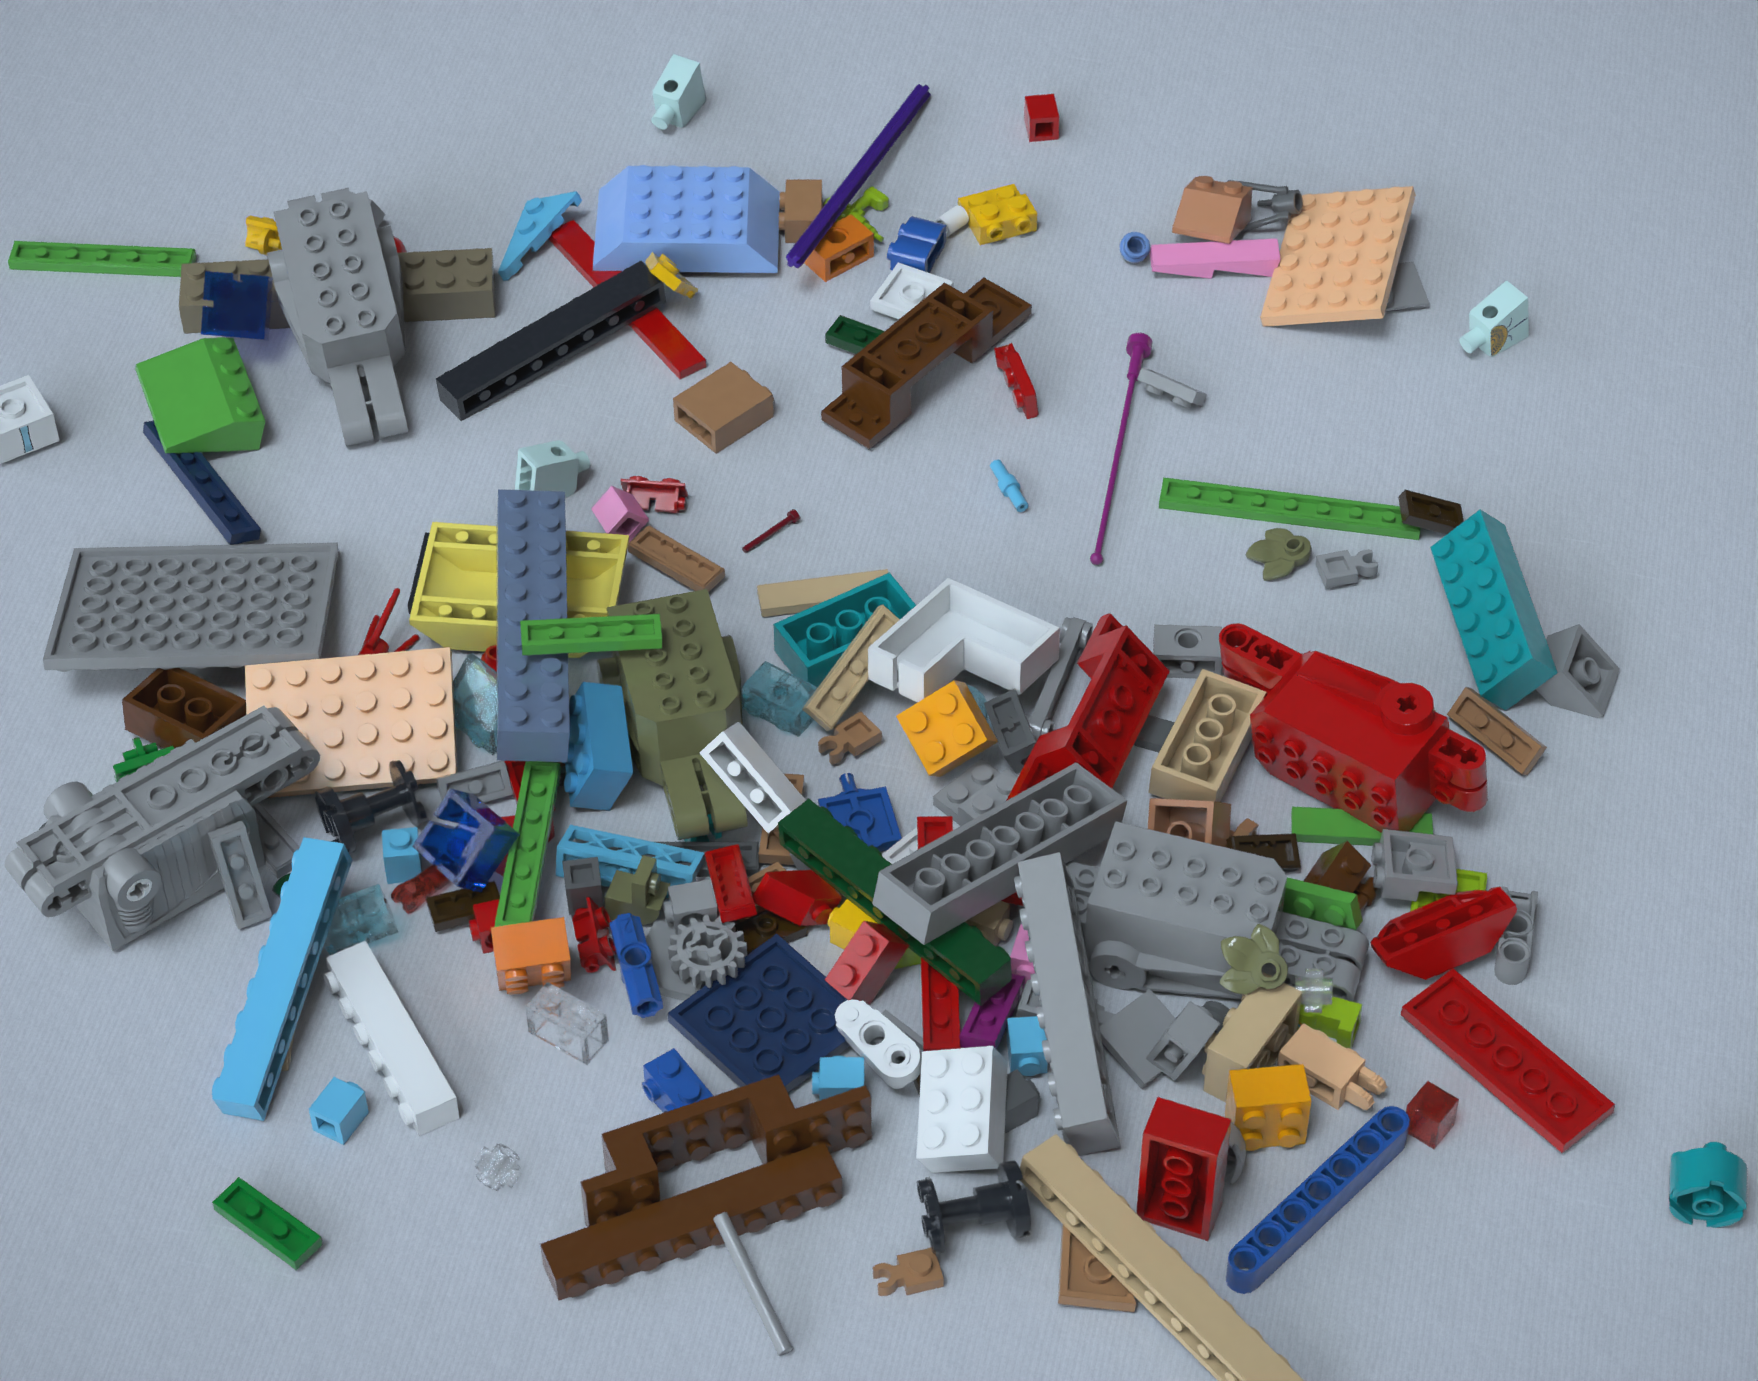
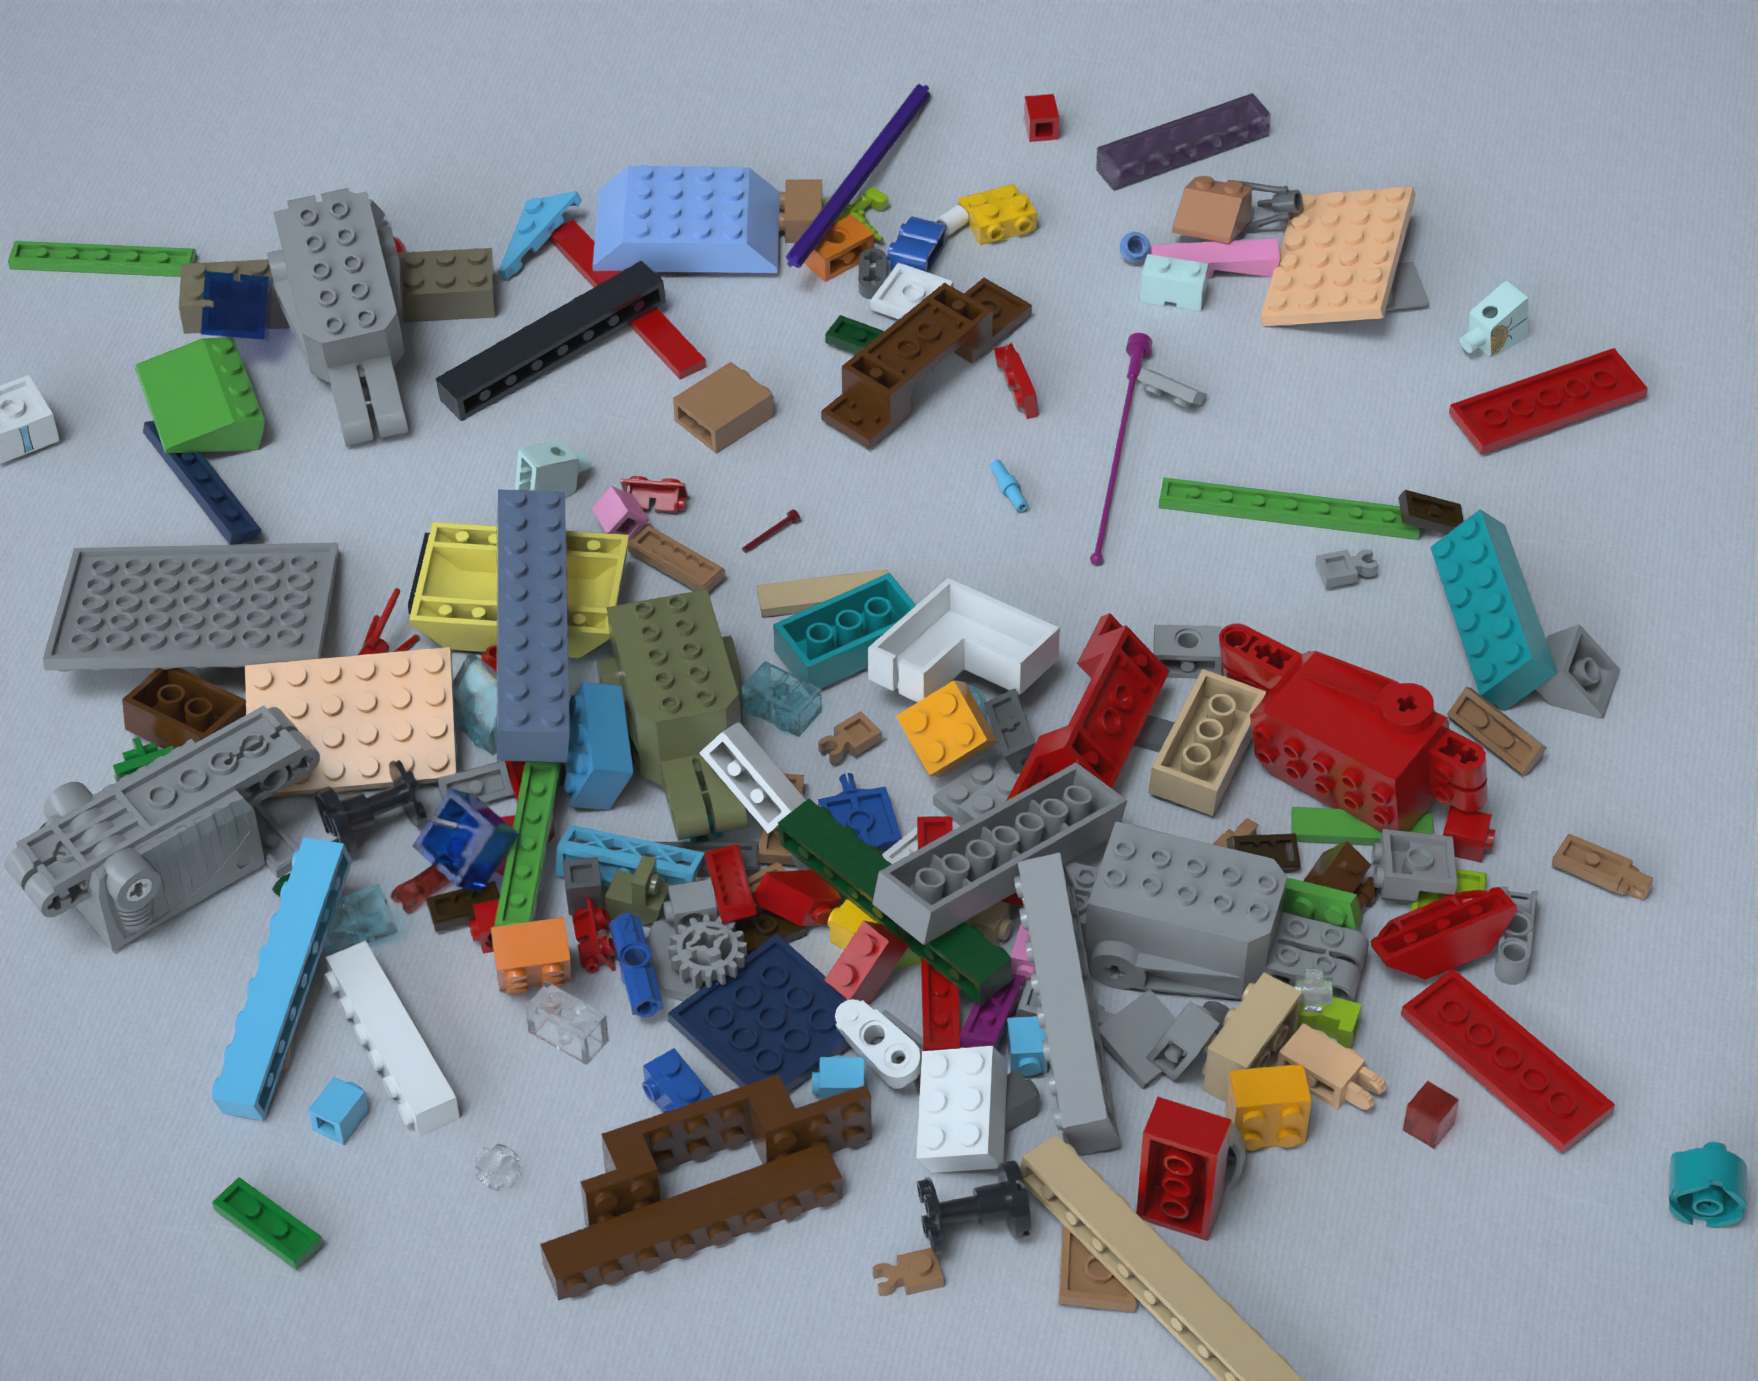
light grey plate [208,821,272,929] -> none
yellow hips [245,215,282,256] -> none
medium azure brick [382,827,423,884] -> none
bright green plate [520,614,662,655] -> none
yellow wing [644,252,699,299] -> none
light aqua torso [651,54,706,130] -> none
light grey bar [713,1212,793,1356] -> none
tan tile [802,605,900,731] -> none
light grey piece [1026,617,1093,742] -> none
nougat slope [1148,798,1231,847] -> none
olive plate [1219,924,1288,994] -> none
blue beam [1226,1106,1410,1294] -> none
olive plate [1245,528,1312,581] -> none
none -> dark grey beam [858,248,887,299]
none -> clear purple brick [1096,93,1271,191]
none -> light aqua brick [1140,254,1208,312]
none -> red brick [1443,805,1496,863]
none -> red plate [1449,348,1648,455]
none -> medium nougat hinge [1552,834,1653,901]

